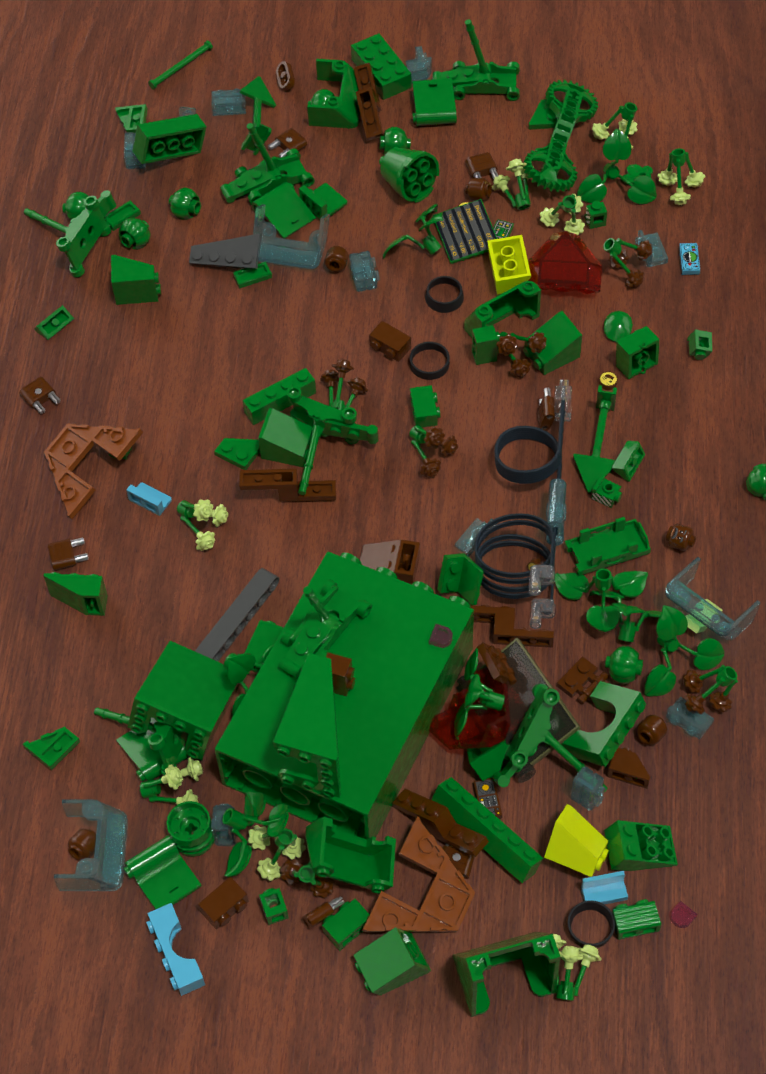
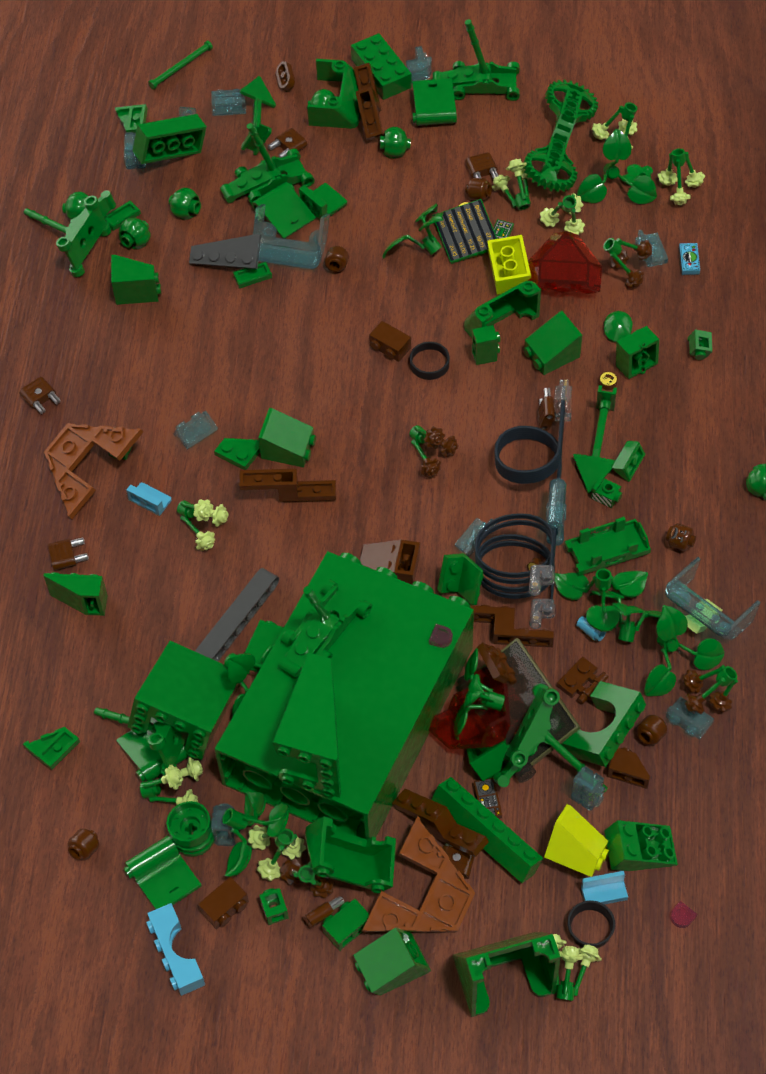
green slope [34,305,74,340] -> none
clear light blue windscreen [54,799,128,891] -> none
green brick [242,368,316,425] -> none
green piece [287,386,379,495] -> none
reddish brown plant [320,359,368,411] -> none
reddish brown brick [326,653,355,697] -> none
clear light blue brick [349,251,380,292] -> none
green cone [379,147,439,202] -> none
green brick [410,385,441,428] -> none
black tyre [425,276,464,313] -> none
reddish brown plant [496,332,547,377] -> none
green wing [529,99,558,130] -> none
green brick [584,201,607,229] -> none
green plant [605,646,643,684] -> none
green brick [612,899,661,940] -> none
none -> clear light blue bracket [173,411,218,450]
none -> medium azure cone [577,616,606,641]

